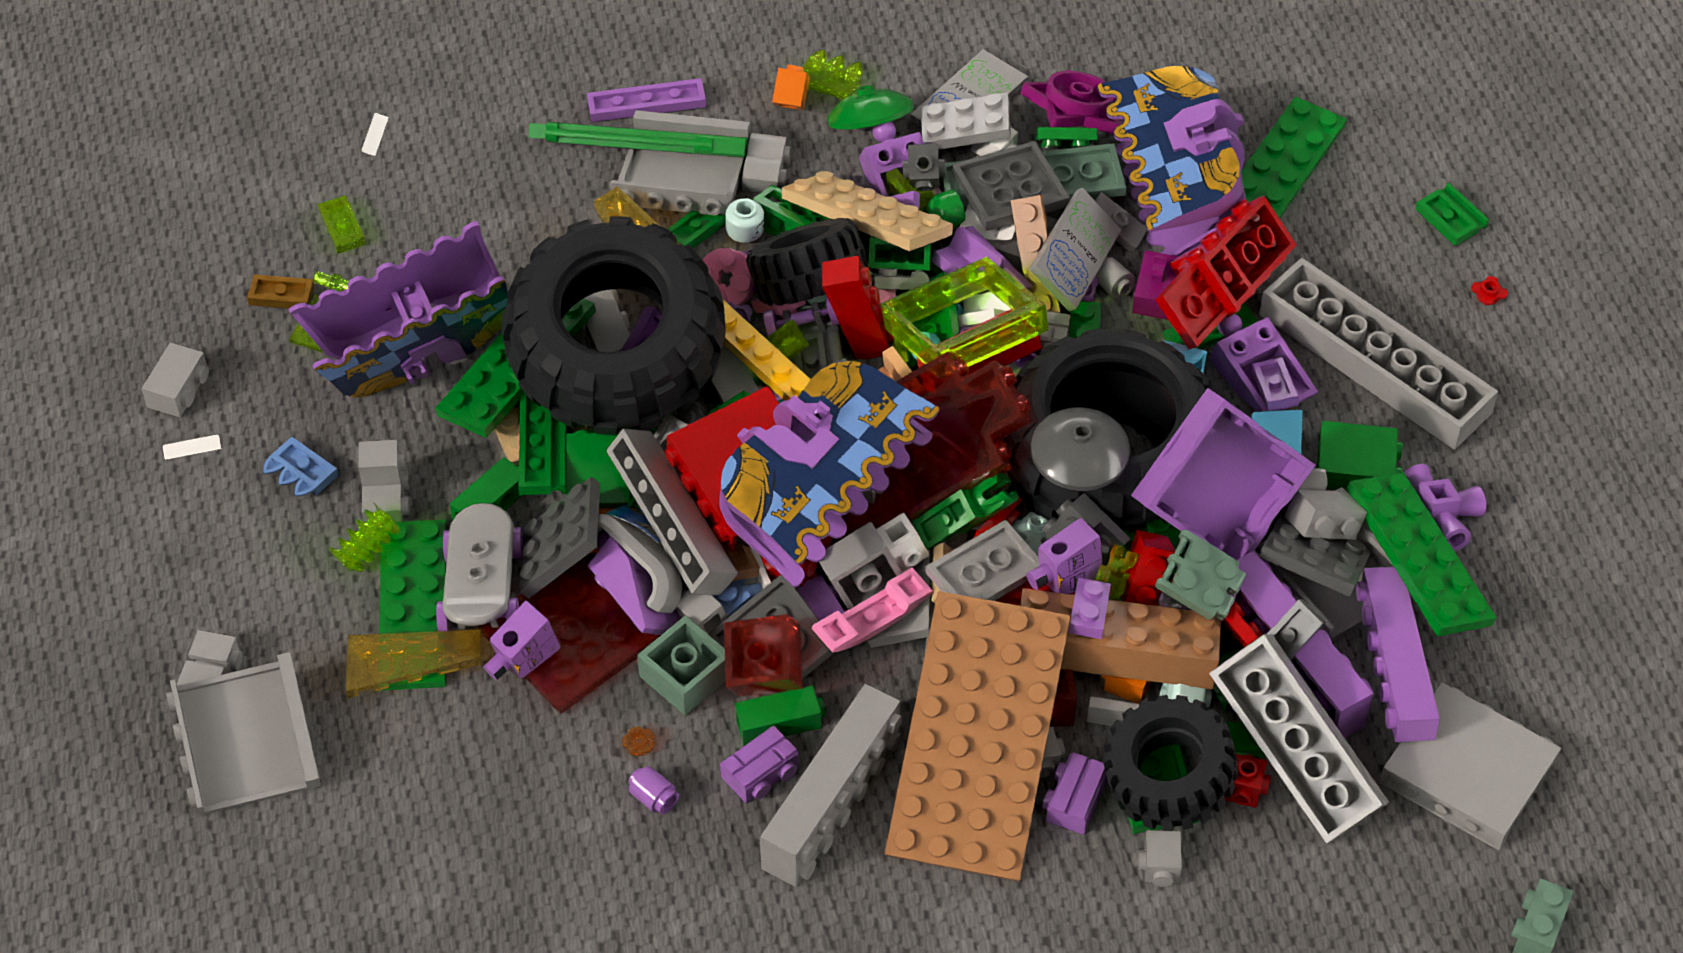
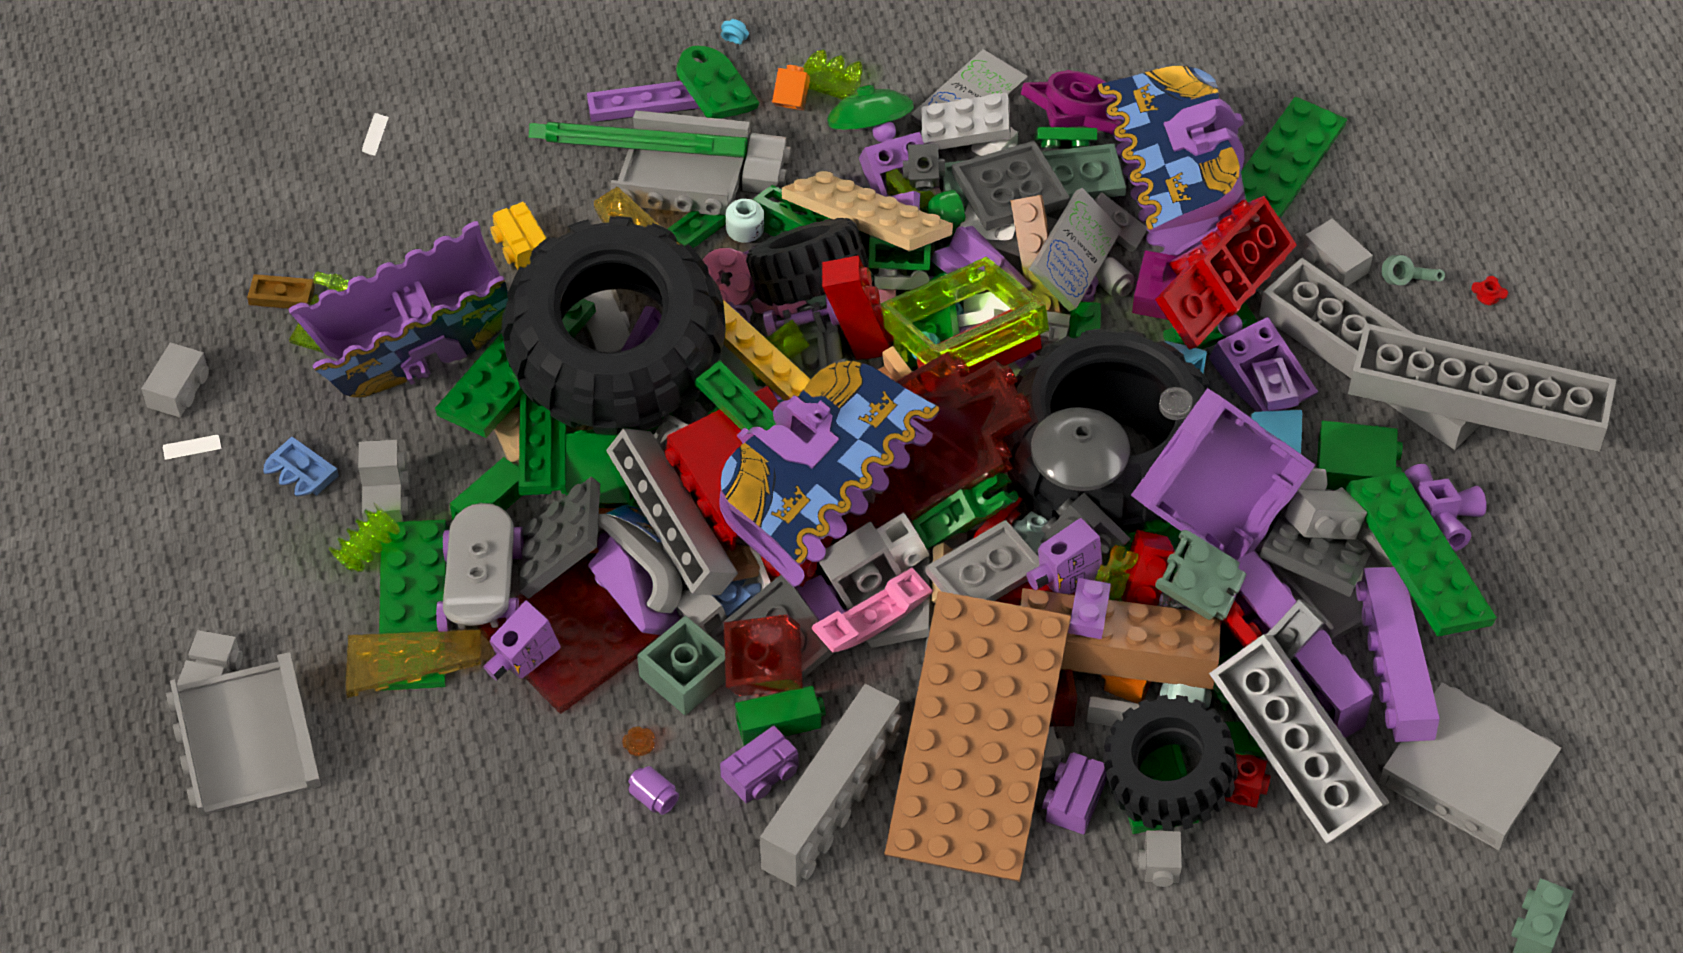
clear neon green plate [317,195,366,254] -> none
green plate [1415,183,1489,246] -> none
none -> yellow brick [490,202,546,270]
none -> green plate [676,46,760,119]
none -> green plate [695,360,776,431]
none -> medium azure plate [721,19,749,45]
none -> clear tile [1159,387,1193,420]
none -> light grey brick [1302,218,1373,287]
none -> light grey brick [1348,323,1616,452]
none -> sand green plate [1382,255,1445,285]

